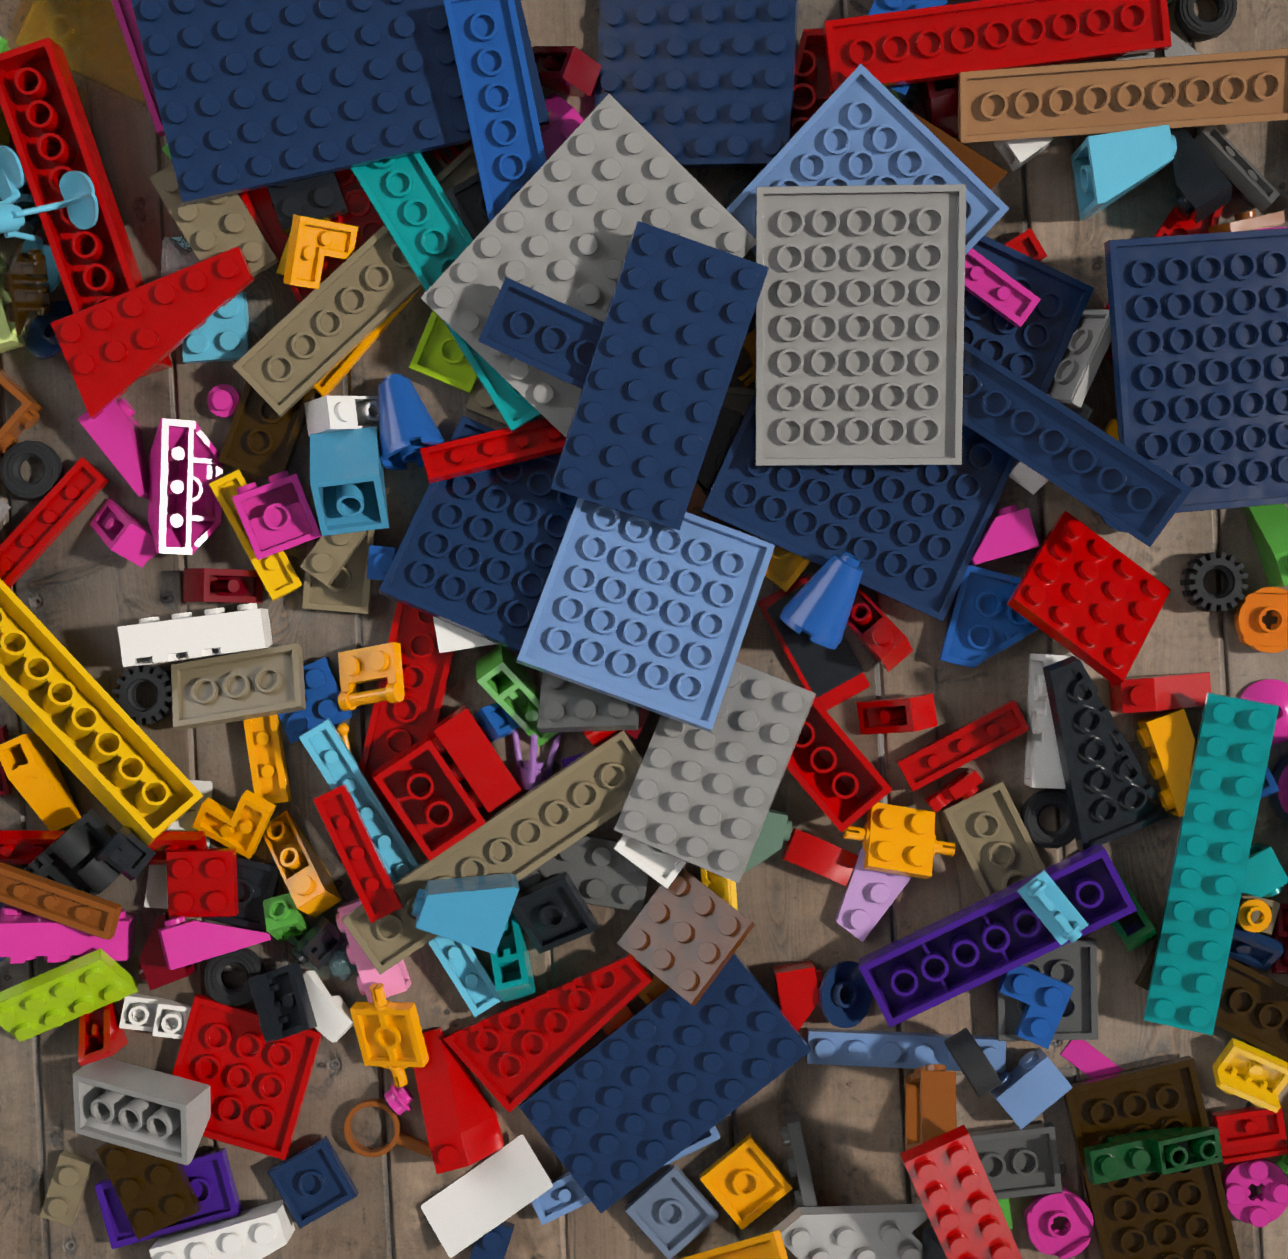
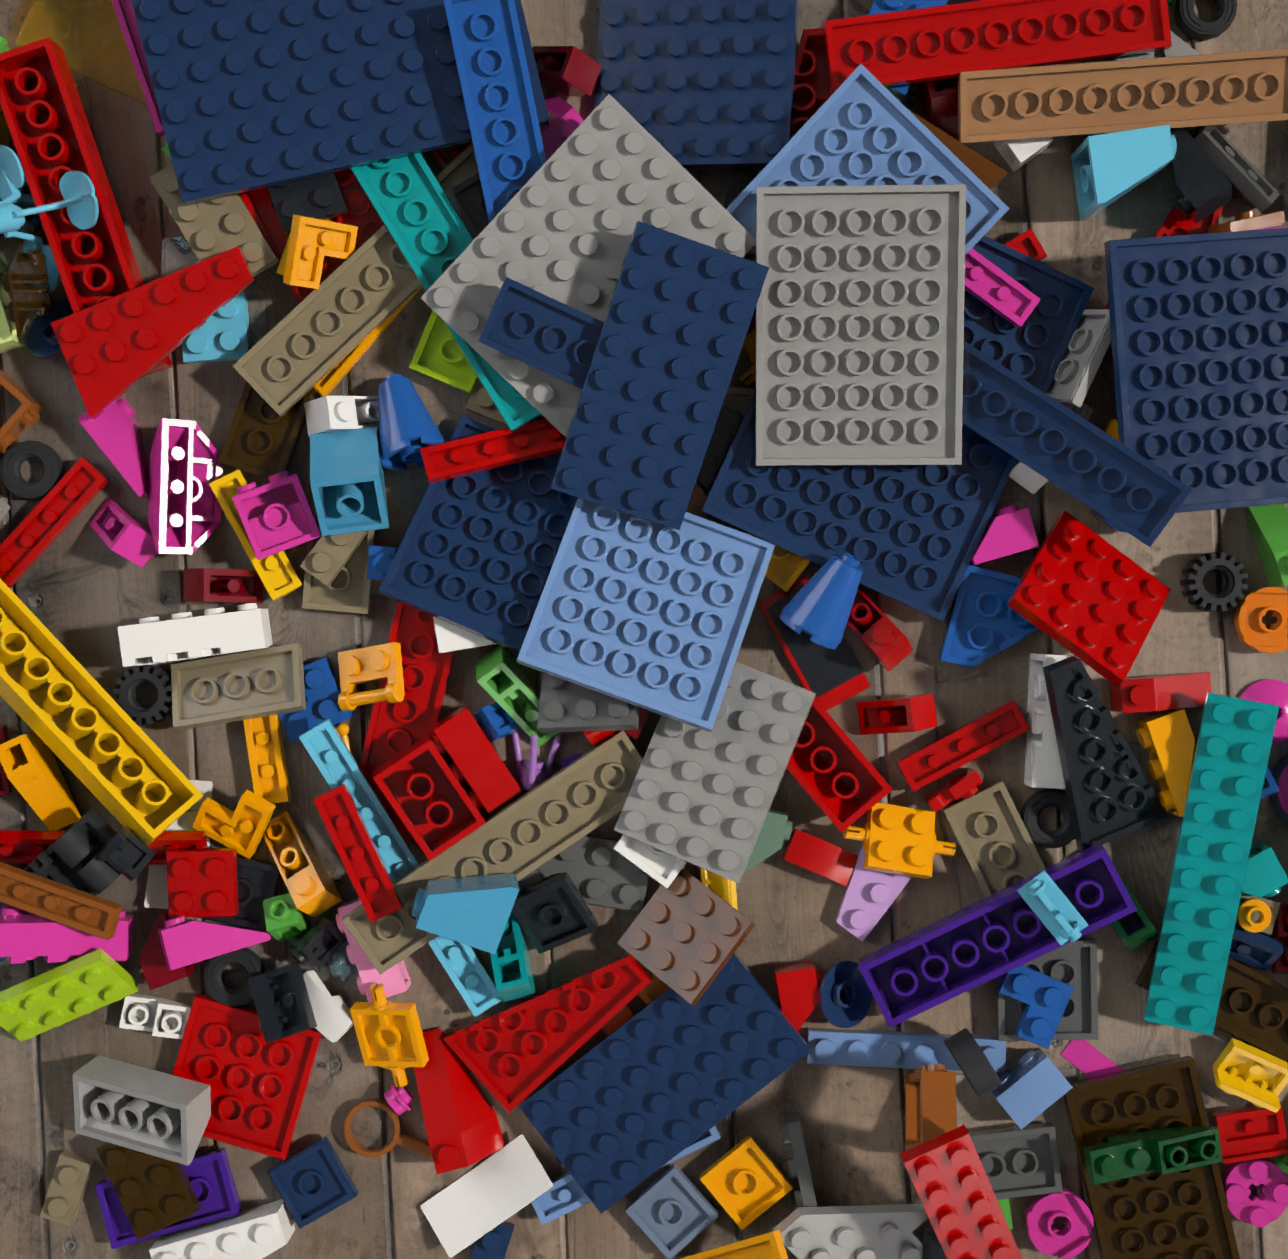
red slope [78,1002,128,1066] -> none
dark pink plate [207,384,241,418] -> none

